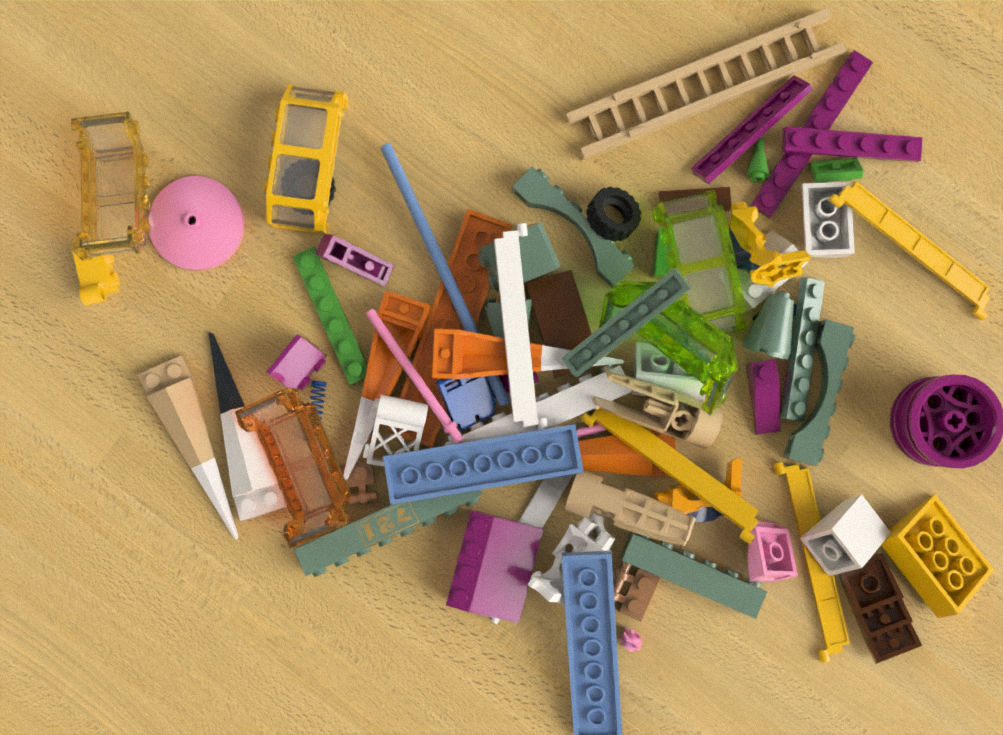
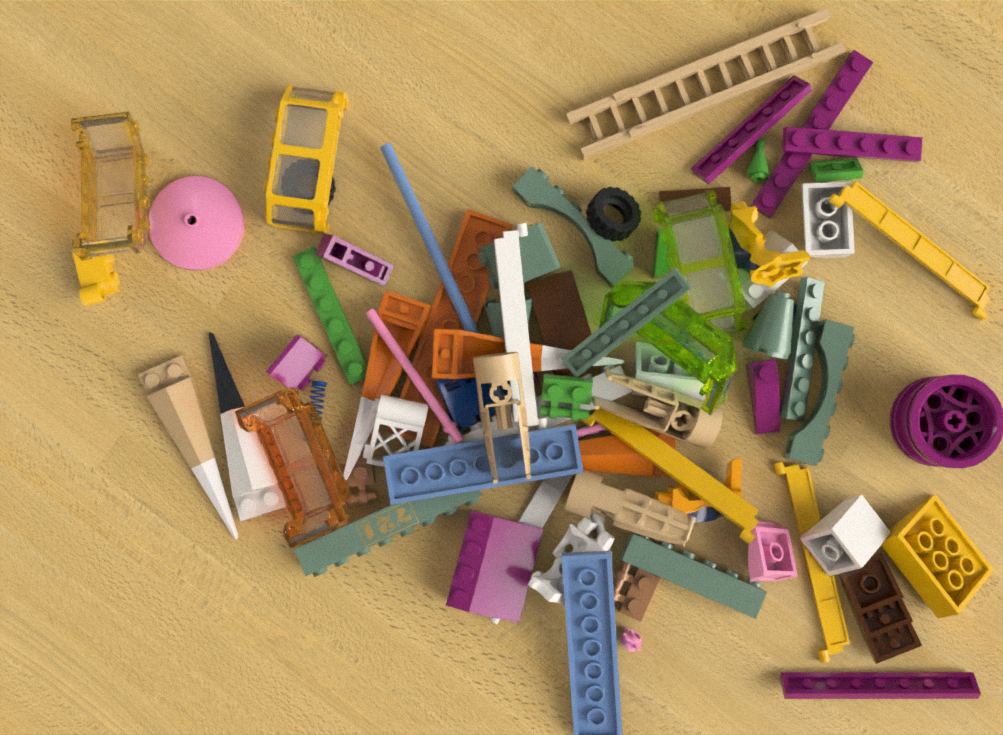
none -> tan piece [473,352,531,484]
none -> bright green plate [540,374,593,421]
none -> magenta plate [780,672,981,699]

